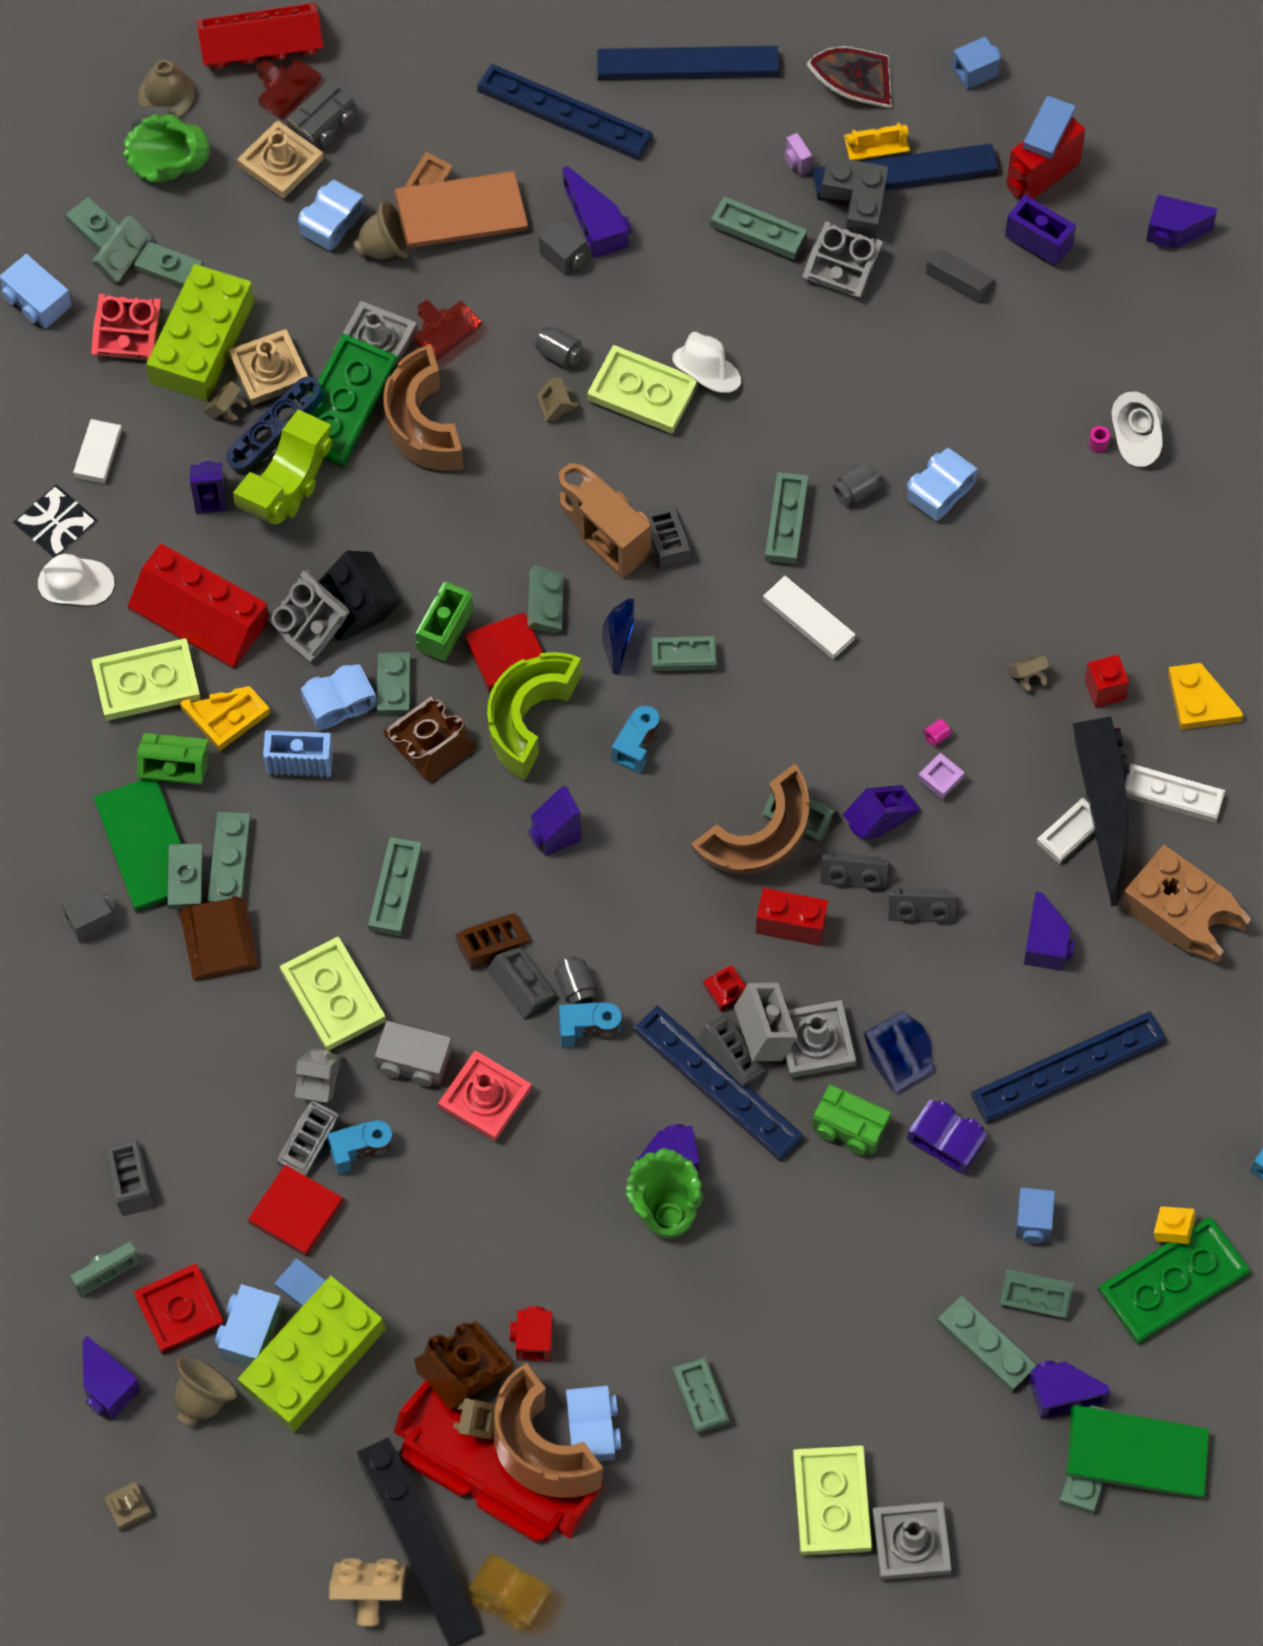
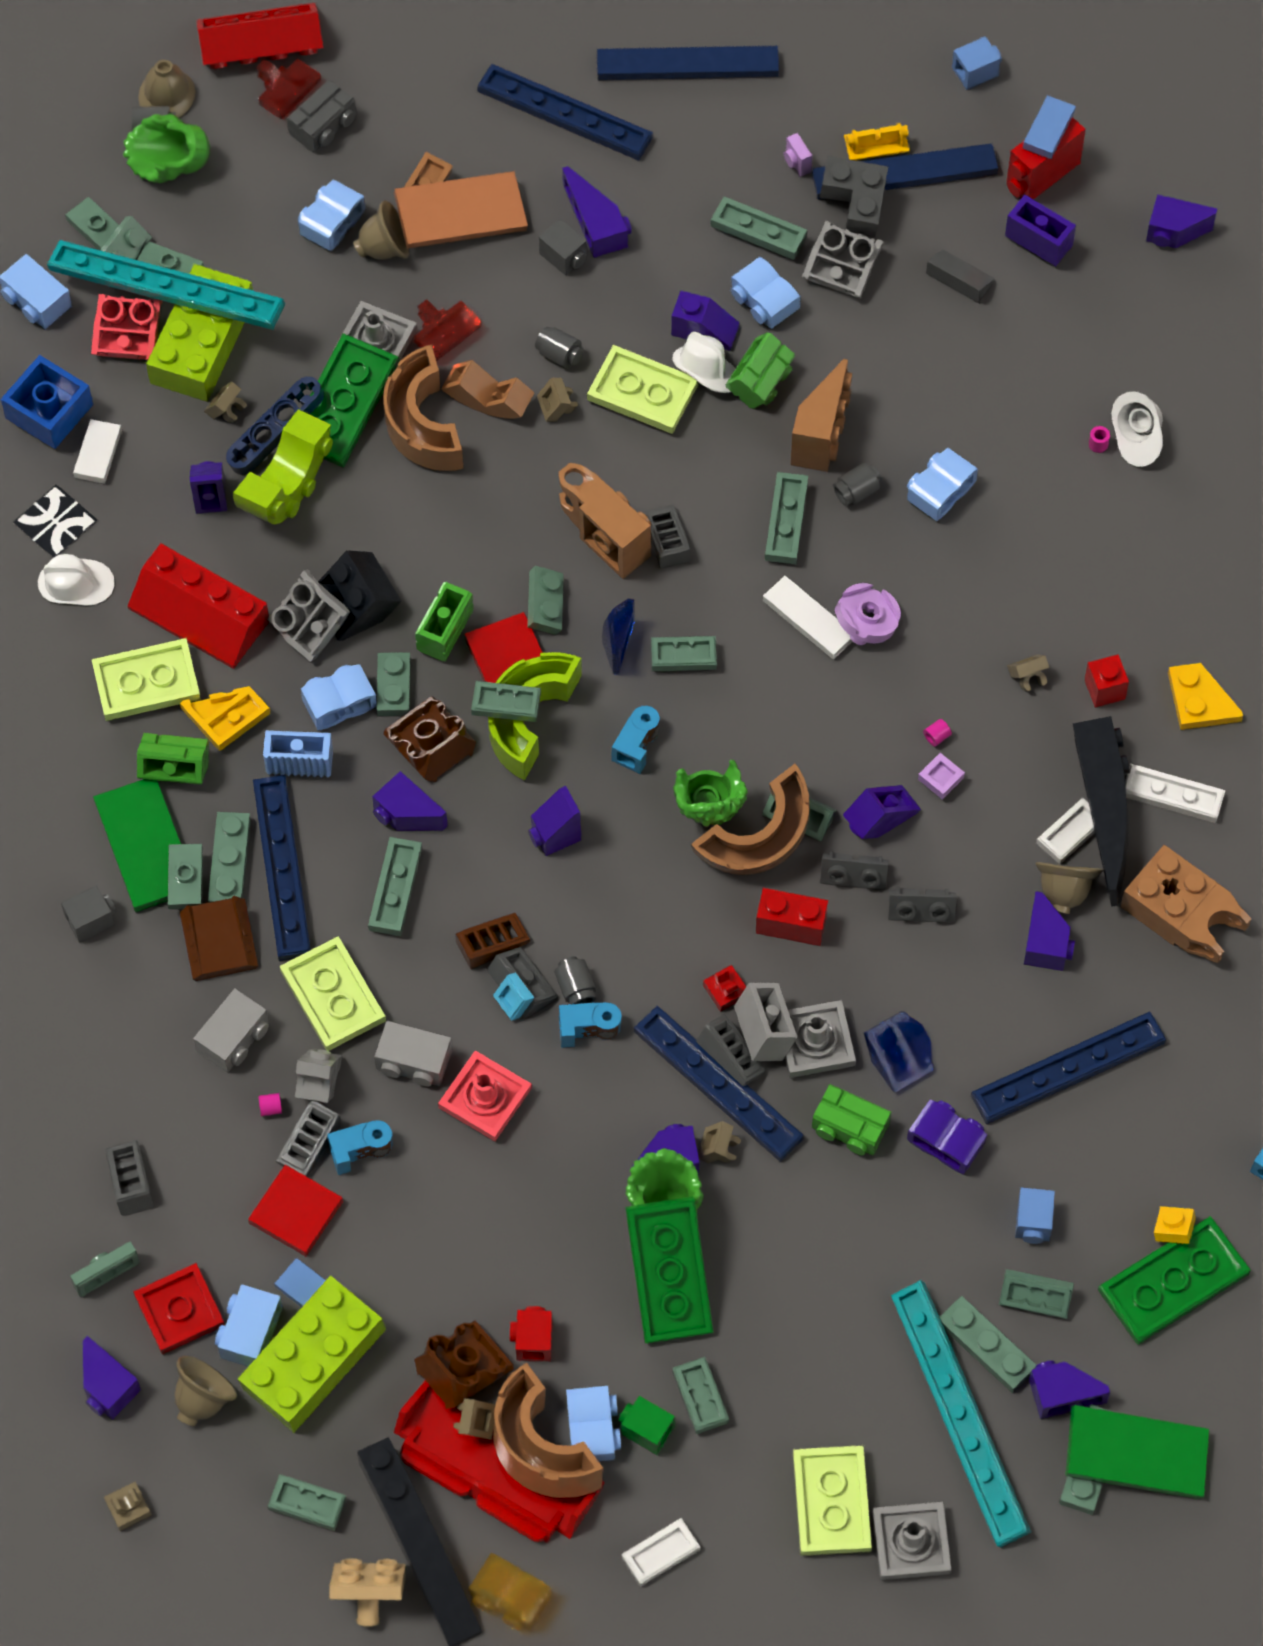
tan plate [228,329,308,406] -> none
tan plate [237,120,324,199] -> none
shield [806,47,892,109] -> none
none -> blue brick [1,355,93,449]
none -> teal tile [47,240,285,330]
none -> light grey brick [193,988,269,1073]
none -> dark blue tile [253,775,311,961]
none -> dark pink piece [258,1093,282,1117]
none -> sand green plate [268,1474,347,1531]
none -> dark purple slope [372,771,448,831]
none -> medium nougat brick [441,360,534,419]
none -> sand green plate [471,681,541,722]
none -> medium azure tile [493,972,534,1021]
none -> green brick [619,1396,675,1455]
none -> white tile [622,1518,700,1587]
none -> green tile [625,1196,713,1344]
none -> dark purple slope [671,290,740,351]
none -> bright green hair [673,759,748,827]
none -> dark tan tile [698,1121,741,1163]
none -> bright green brick [726,332,795,408]
none -> light blue brick [731,257,800,329]
none -> medium nougat slope [791,359,853,472]
none -> lavender plate [835,583,901,645]
none -> teal tile [891,1280,1031,1547]
none -> dark tan hat [1035,862,1103,915]

